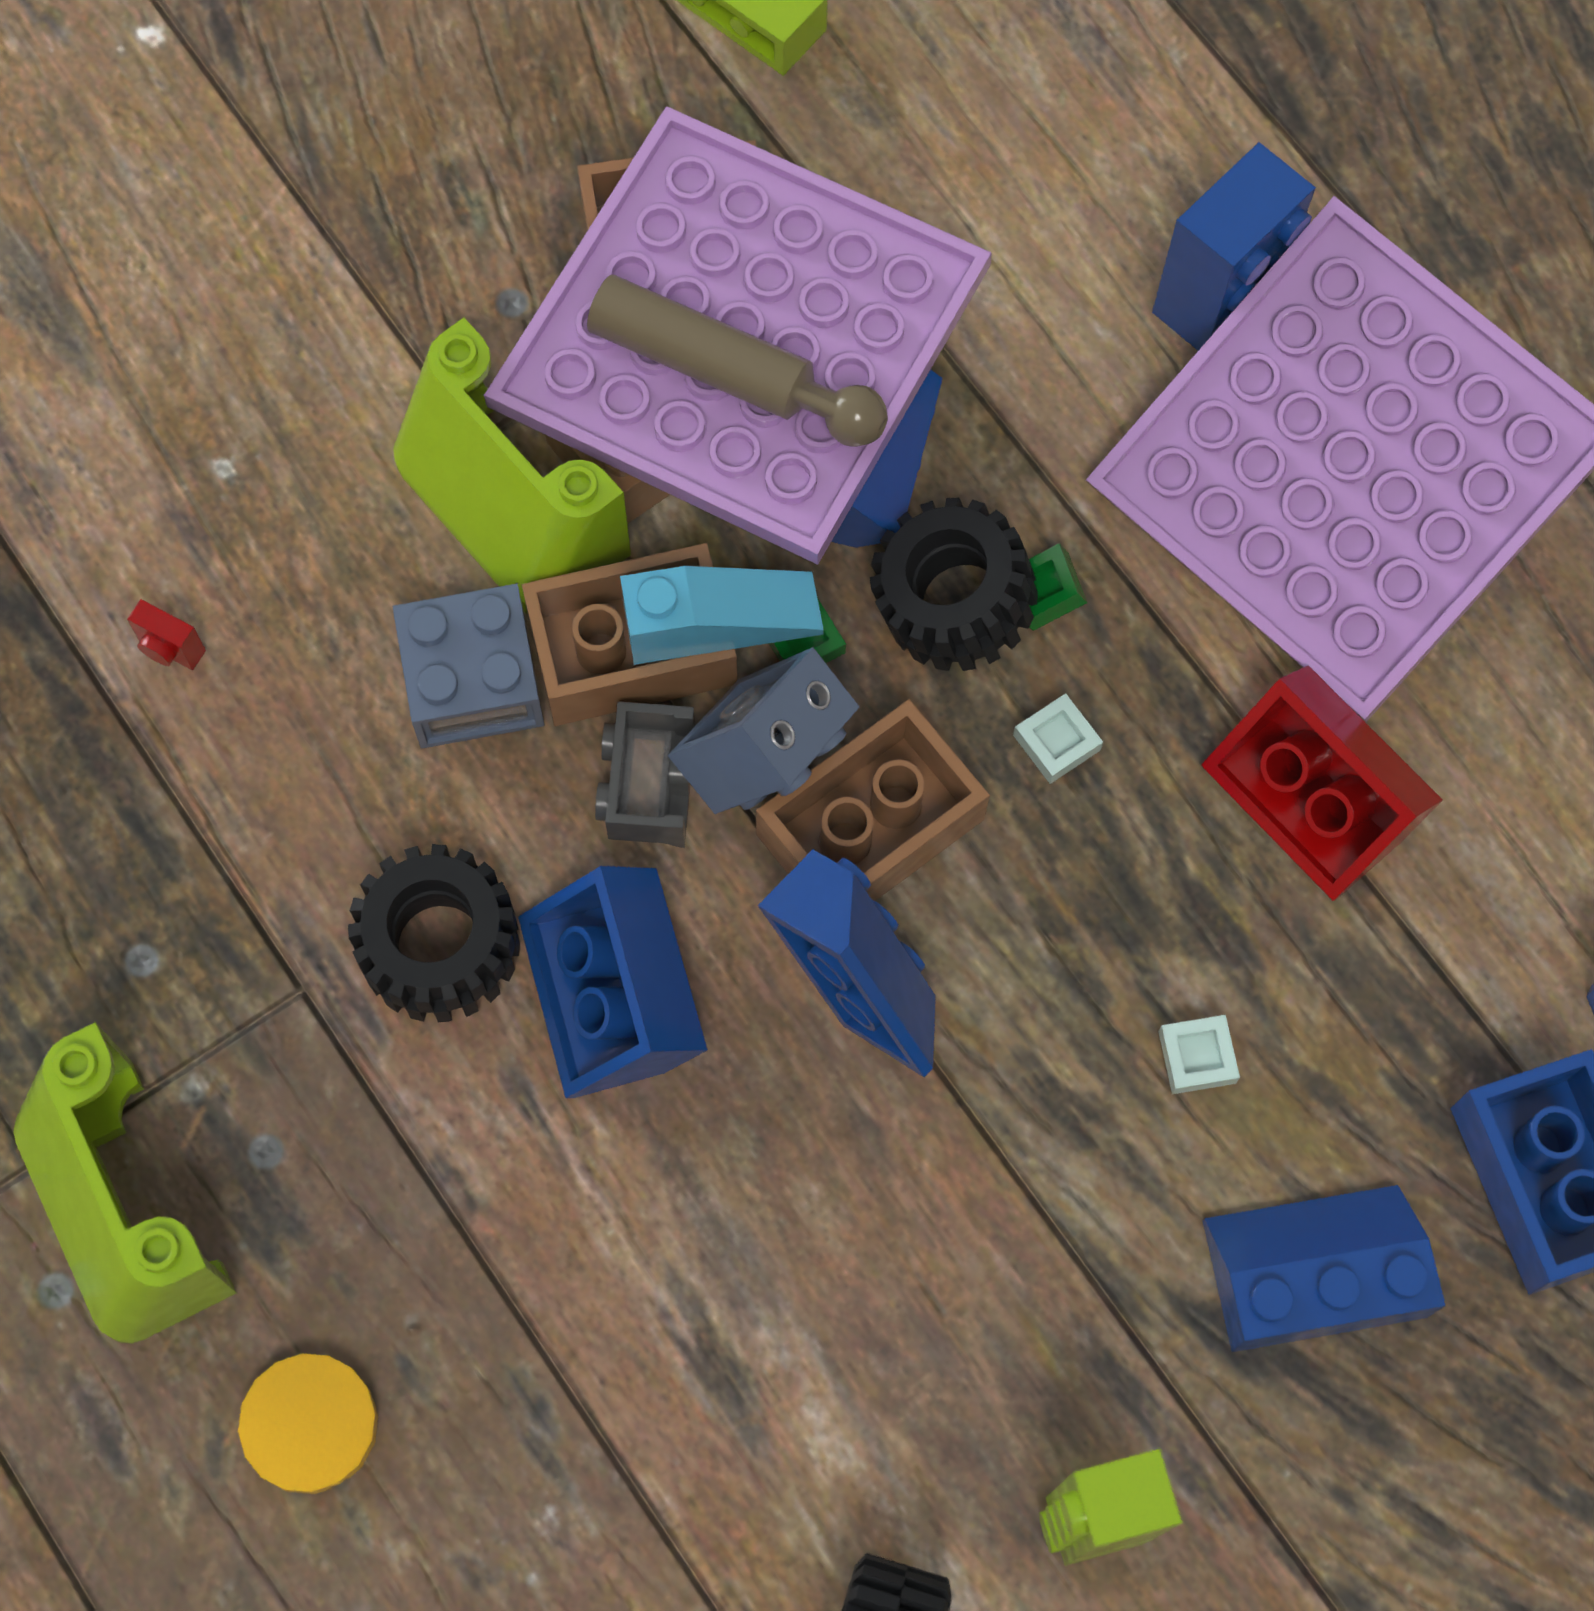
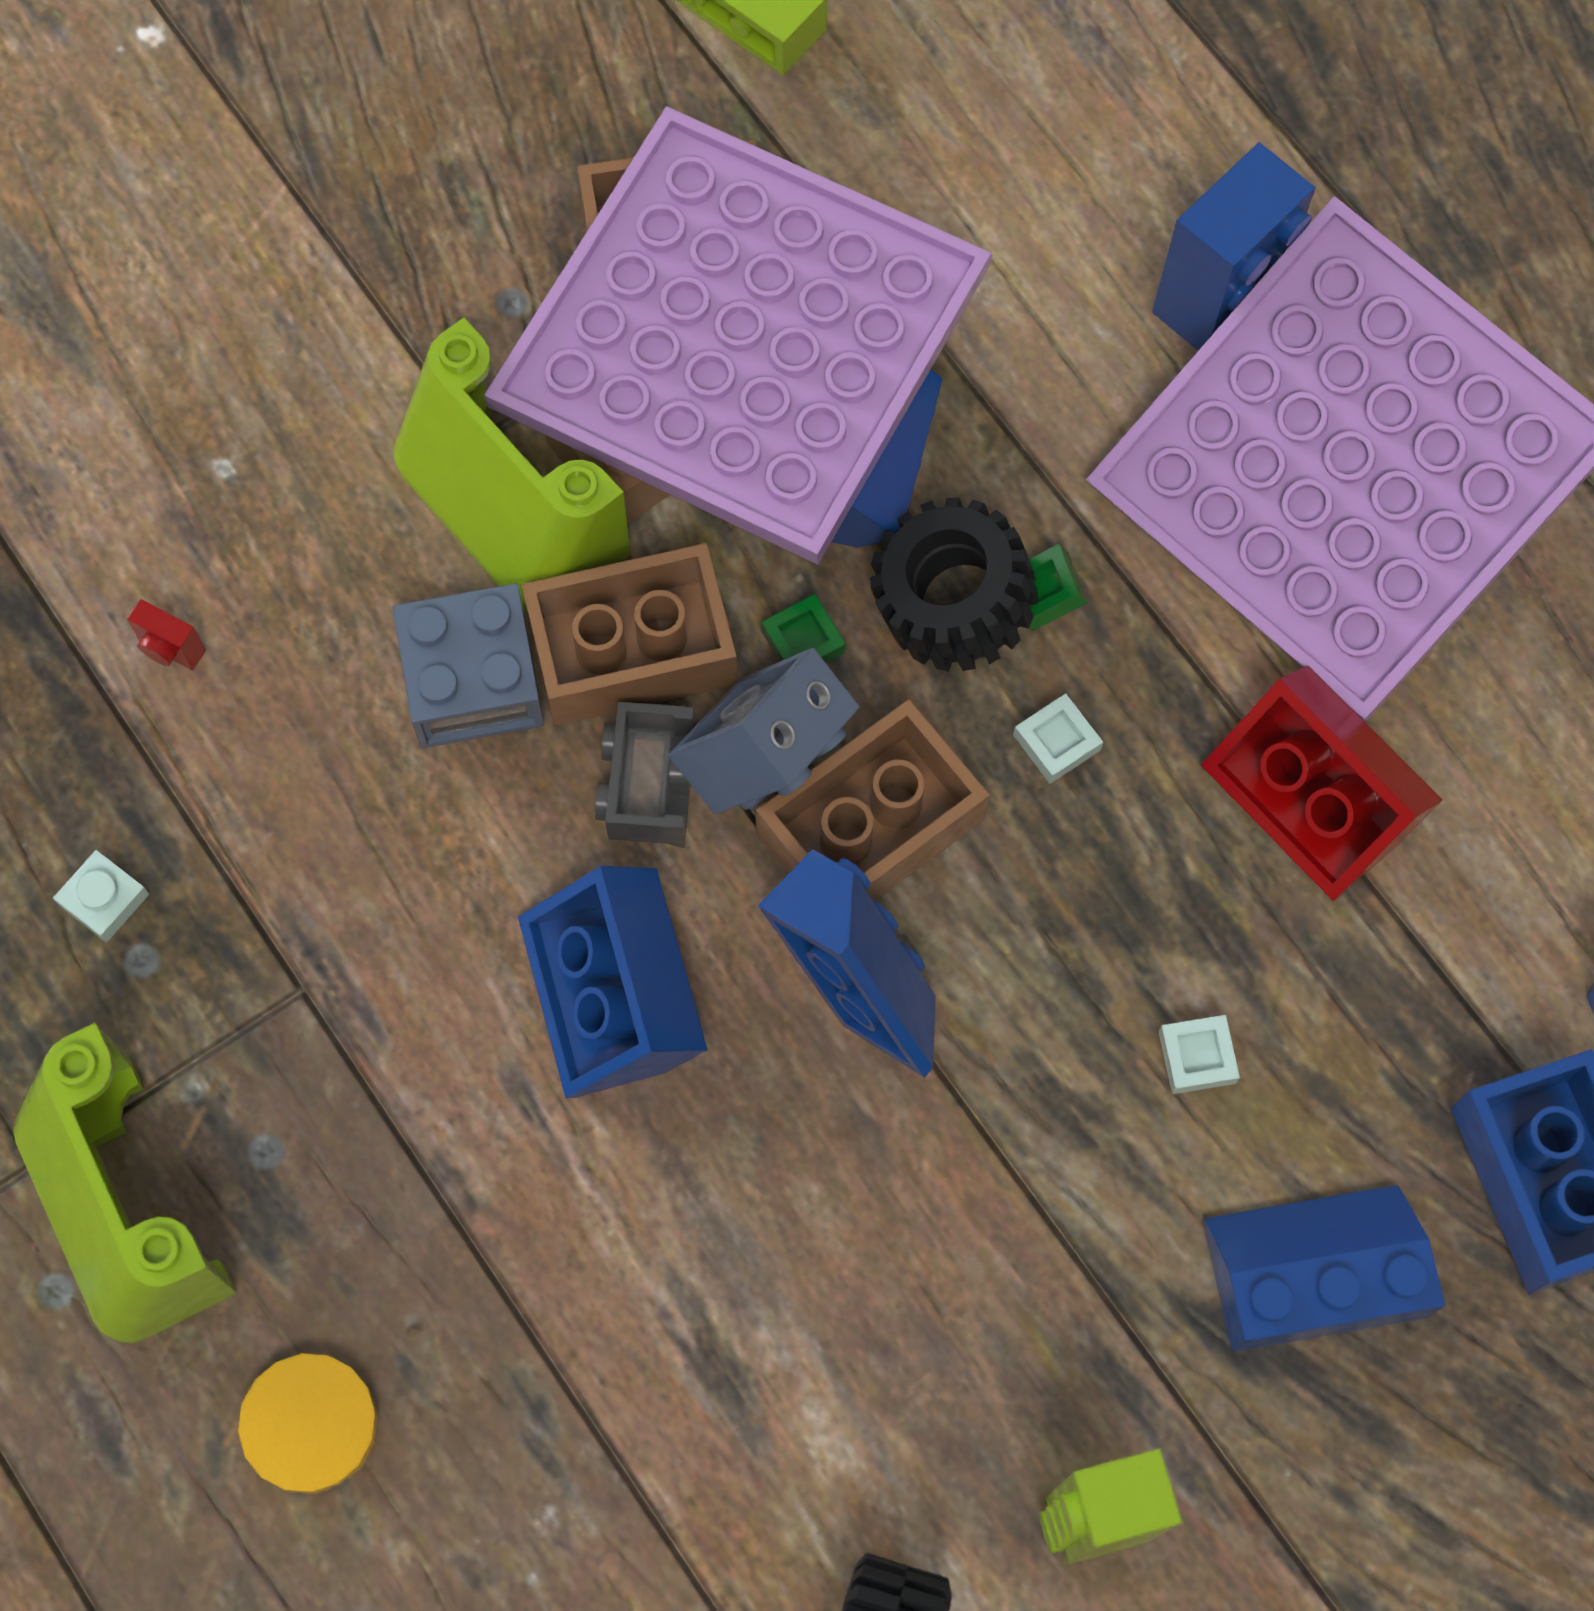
black tyre [348,844,520,1023] -> none
dark tan piece [587,274,888,447] -> none
medium azure slope [620,566,824,665] -> none
none -> light aqua plate [53,850,149,943]

